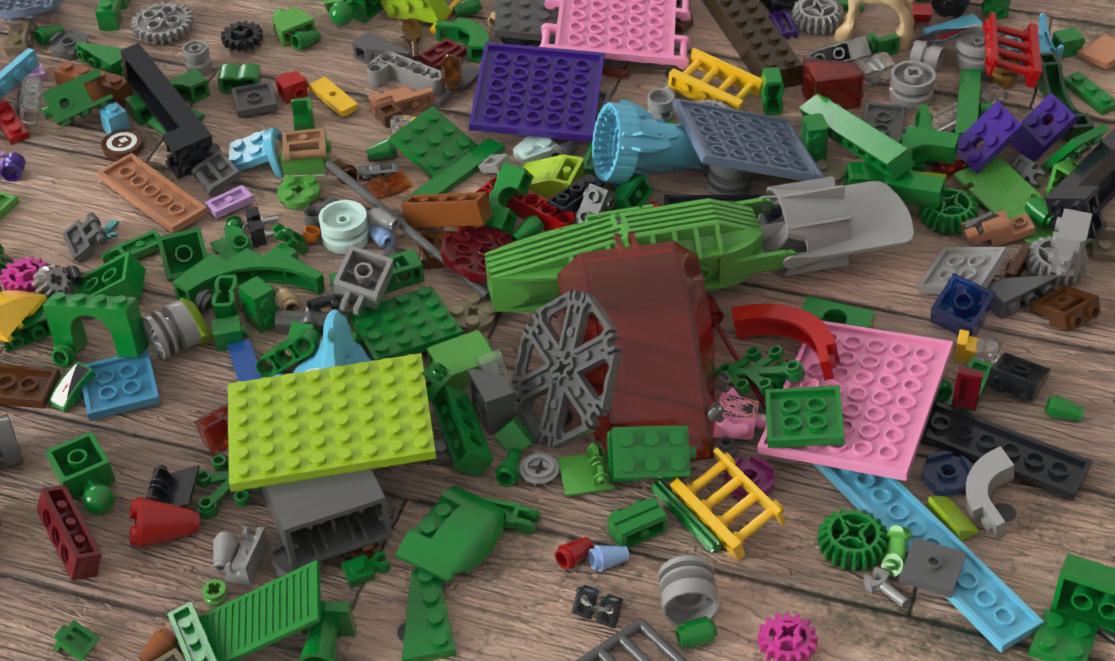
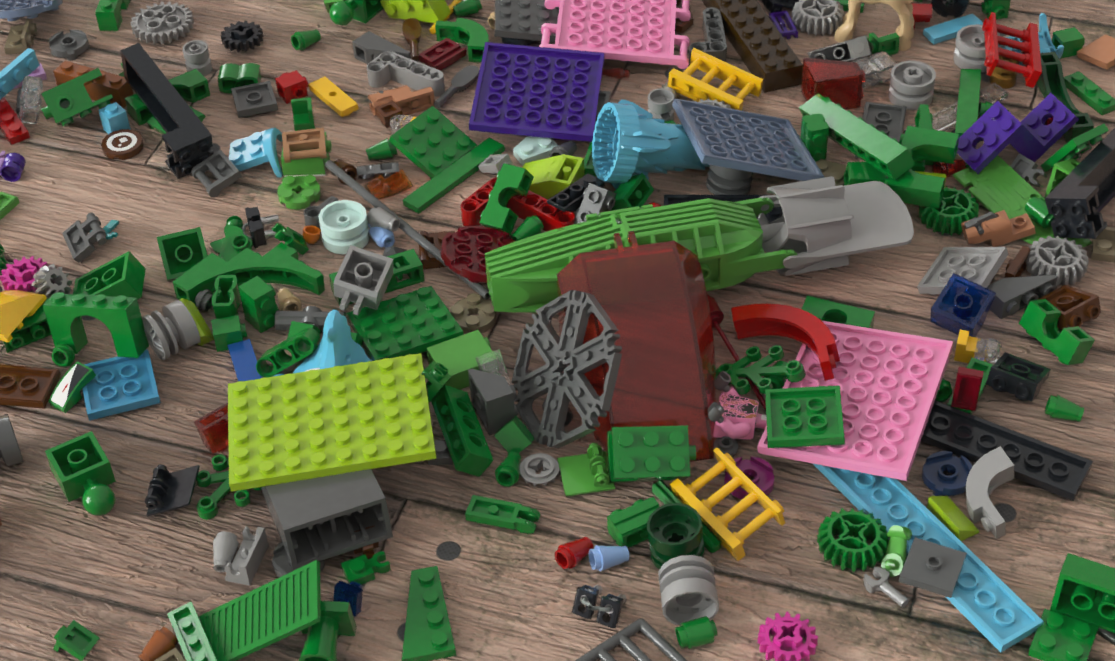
green cone [34,25,65,46] -> none
dark red brick [37,485,102,581] -> none
black arm [62,265,83,285] -> none
green slope [75,42,123,75] -> none
nougat plate [97,153,208,233] -> none
green hinge [101,229,160,263] -> none
red cone [129,497,199,548] -> none
bright green bush [202,579,228,606] -> none
lavender plate [205,185,254,219] -> none
bright green torso [272,7,315,47] -> none
black arm [306,294,341,311] -> none
green slope [396,486,506,583] -> none
dark orange brick [401,192,493,230] -> none
reddish brown hips [441,54,462,90] -> none
green brick [760,67,784,116] -> none
light grey wheel [909,40,945,72] -> none
black sticker [910,28,970,42] -> none
light grey hinge [1047,208,1092,276] -> none
none -> clear blue tile [333,581,363,617]
none -> dark green wheel [647,503,705,569]
none -> dark grey beam [689,7,727,65]
none -> green arch [1019,299,1095,365]

